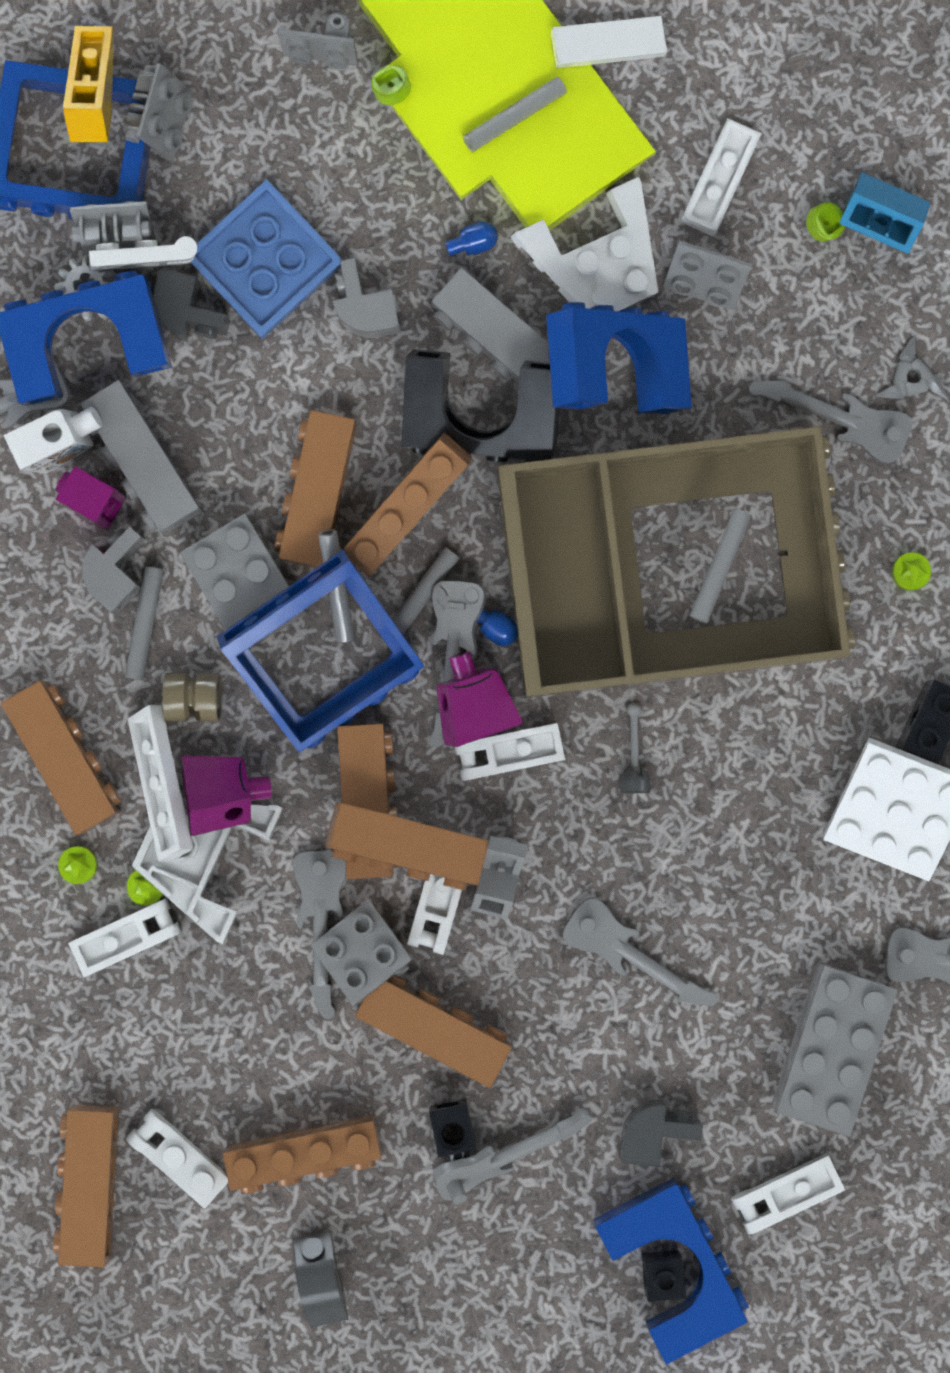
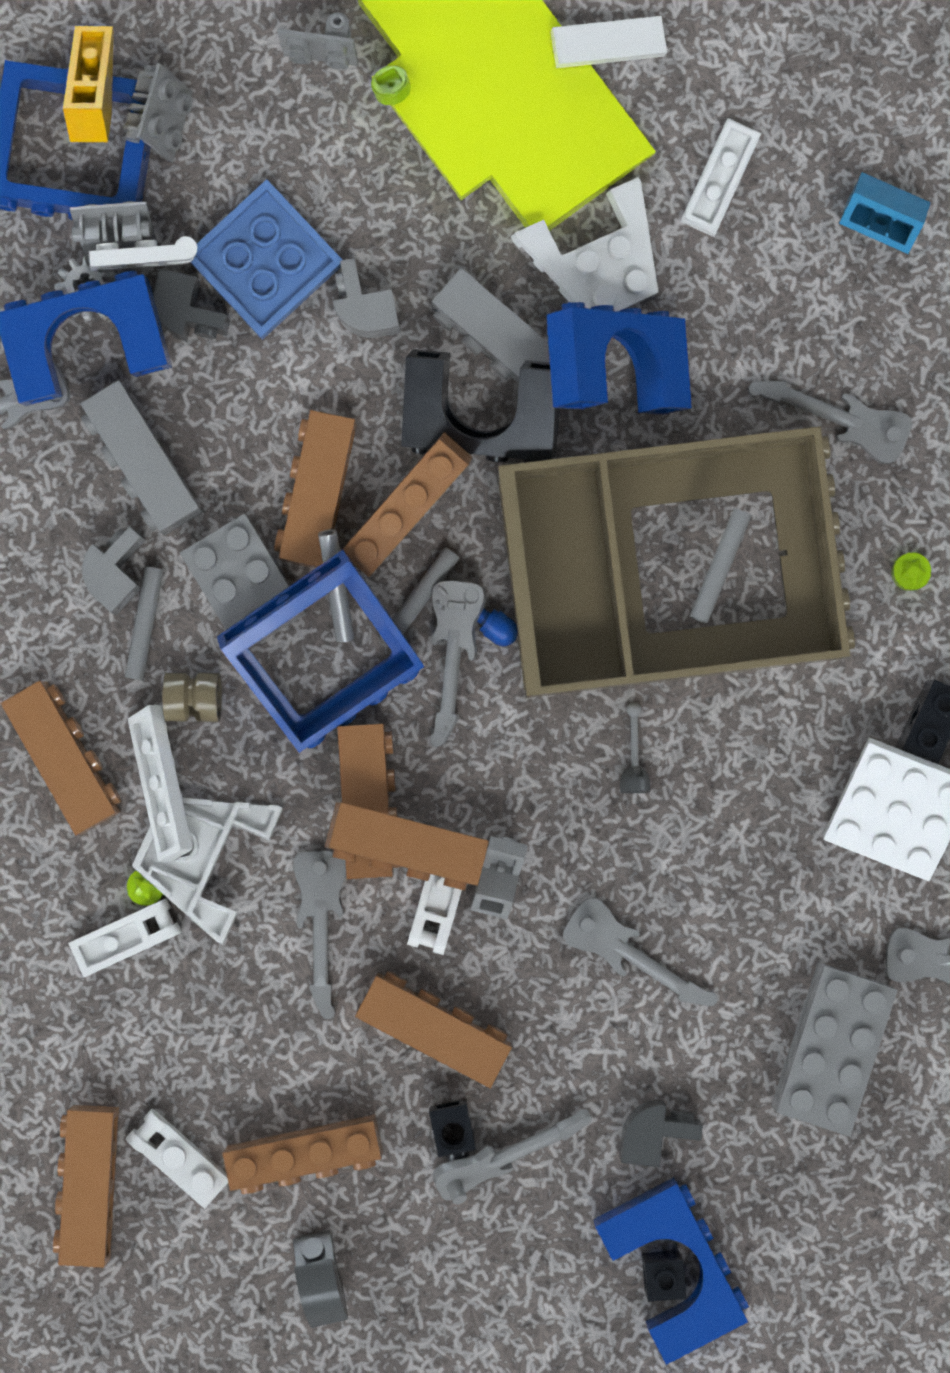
white torso [4,406,103,473] -> none
magenta brick [55,466,126,530] -> none
lime tile [58,846,98,884] -> none
magenta torso [182,756,272,836] -> none
light grey hinge [310,899,413,1007] -> none
magenta torso [436,651,523,747] -> none
blue cylinder [445,221,498,256] -> none
white plate [454,723,565,781] -> none
light grey piece [463,77,567,152] -> none
light grey hinge [663,240,752,310] -> none
white plate [731,1153,845,1234] -> none
lime tile [806,202,845,242] -> none
light grey piece [874,334,949,401] -> none

